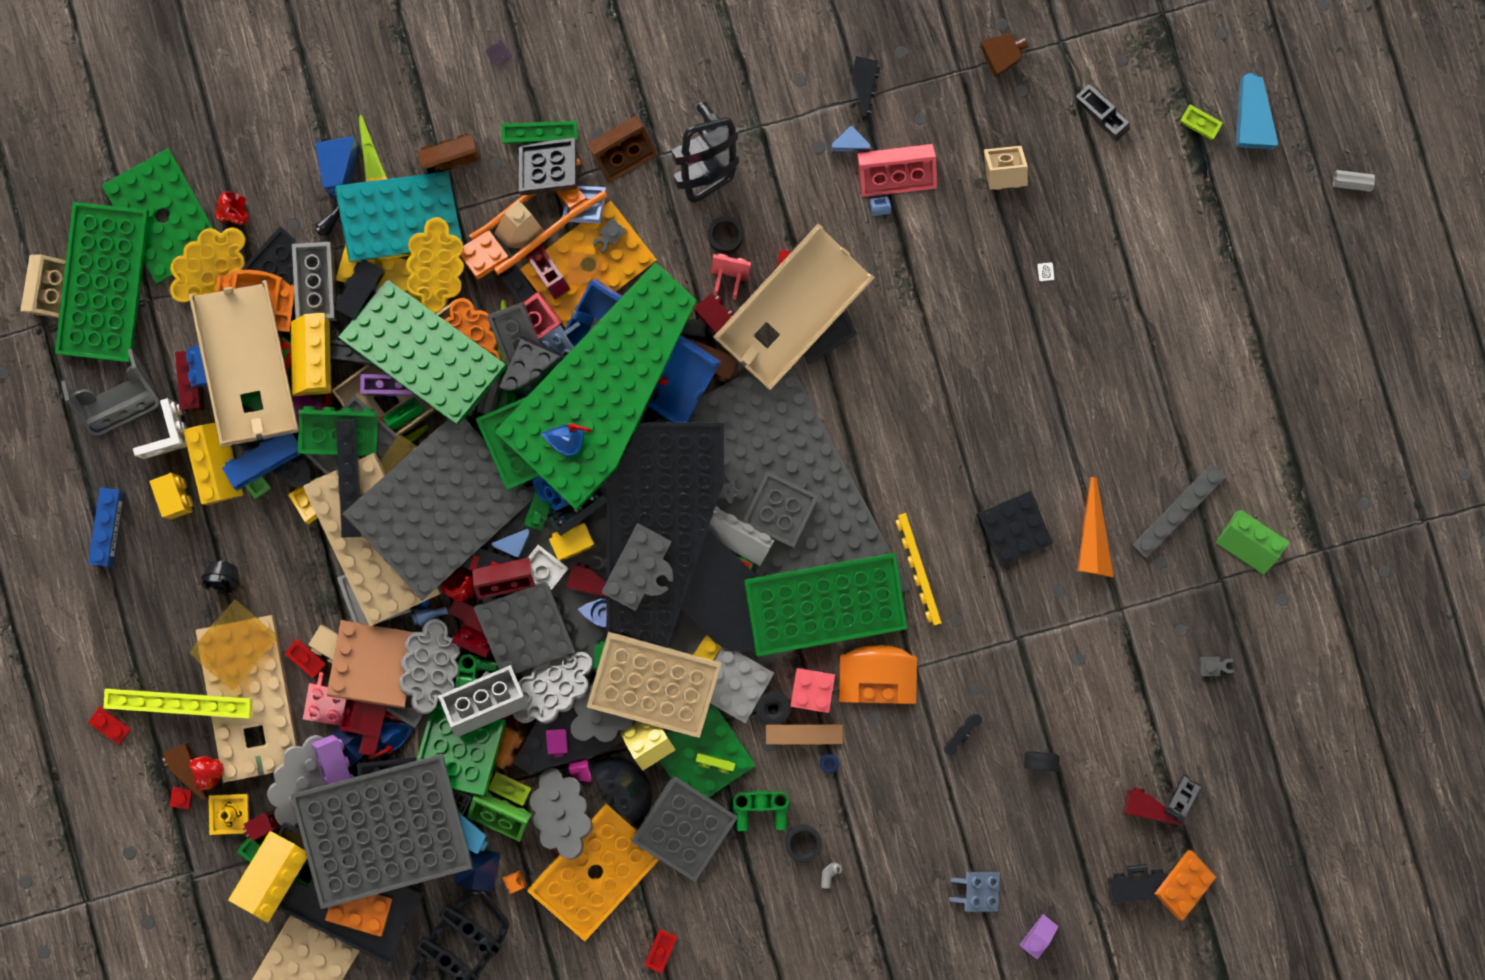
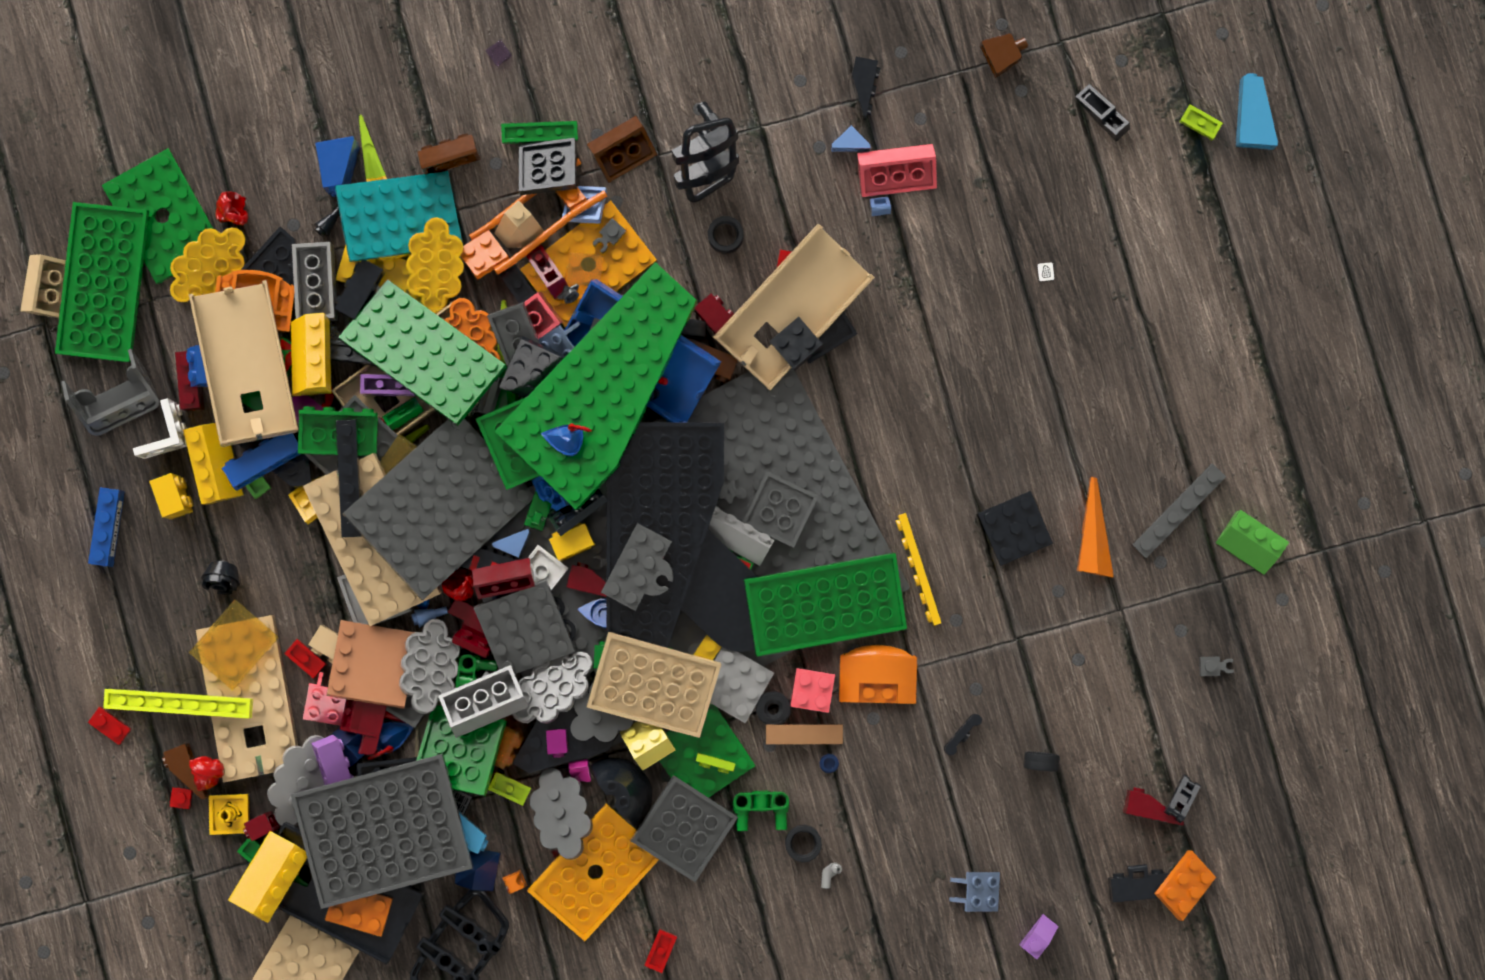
bright green slope [467,793,532,842] -> none
coral plate [711,254,751,300] -> none
tan slope [984,146,1028,190] -> none
light grey axle [1333,170,1375,192] -> none
none -> dark grey plate [557,284,579,304]
none -> black plate [769,317,824,371]

